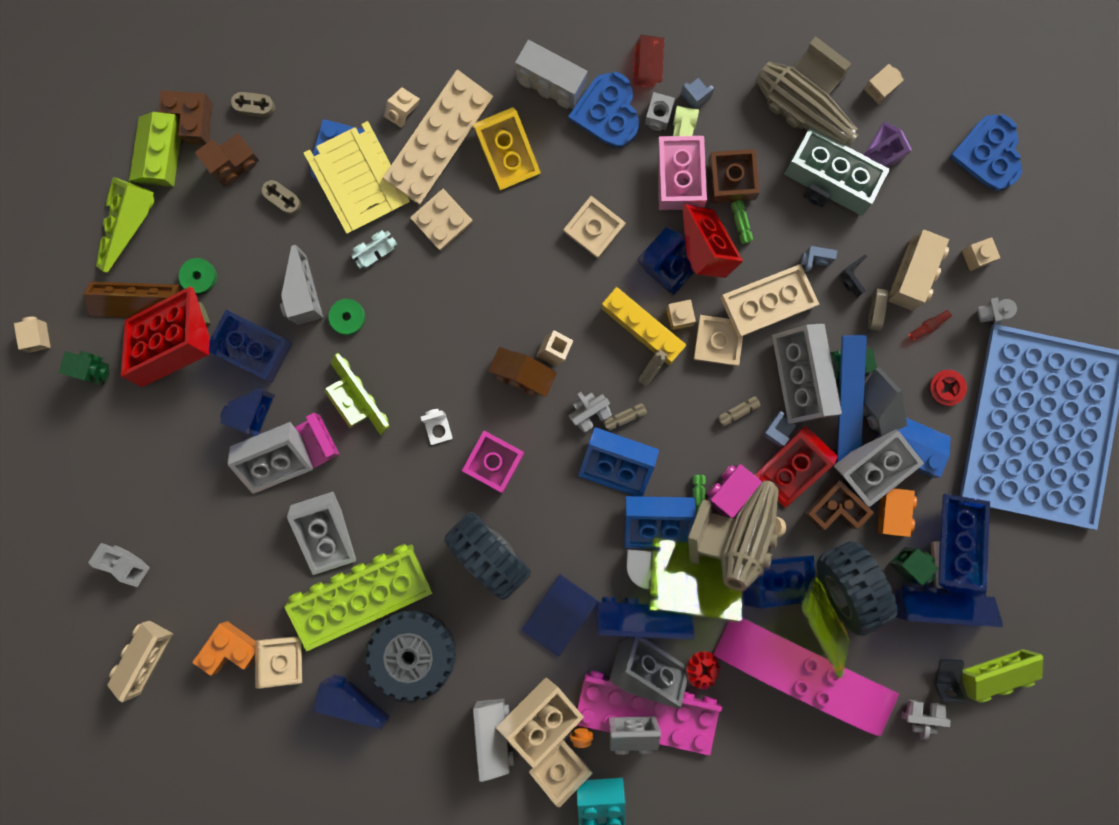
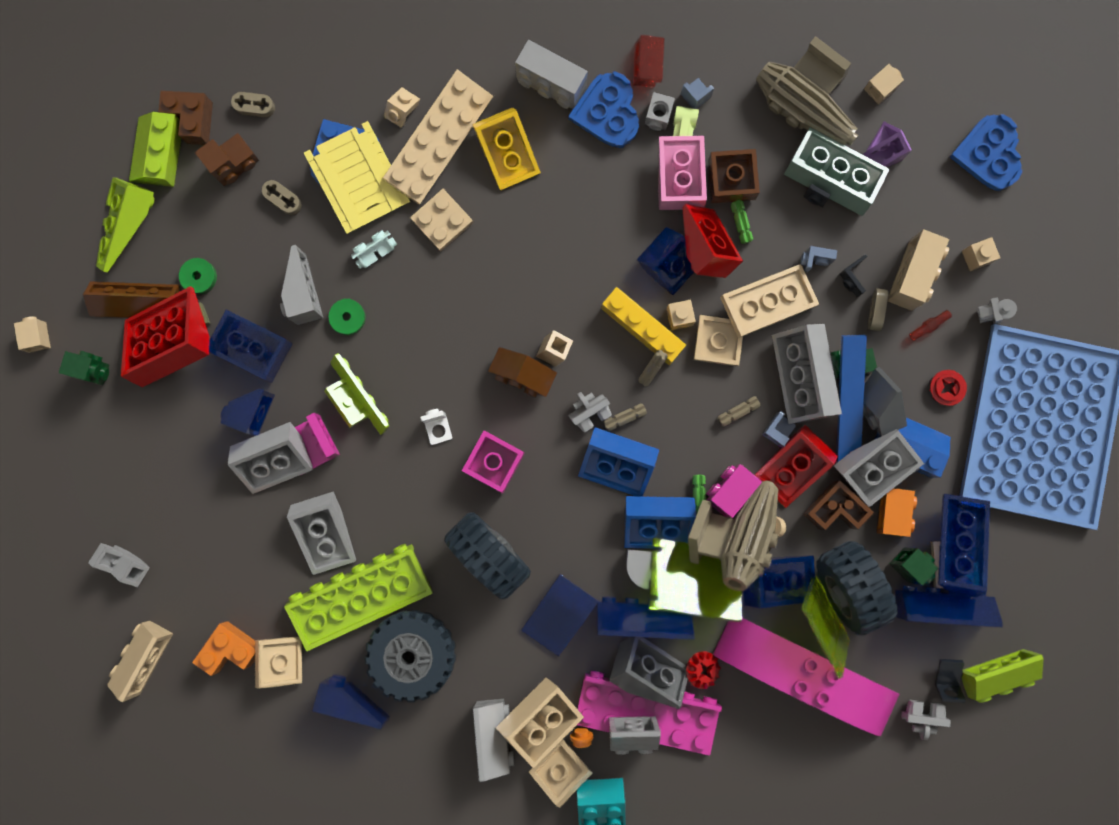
tan plate [563,196,626,259] -> none

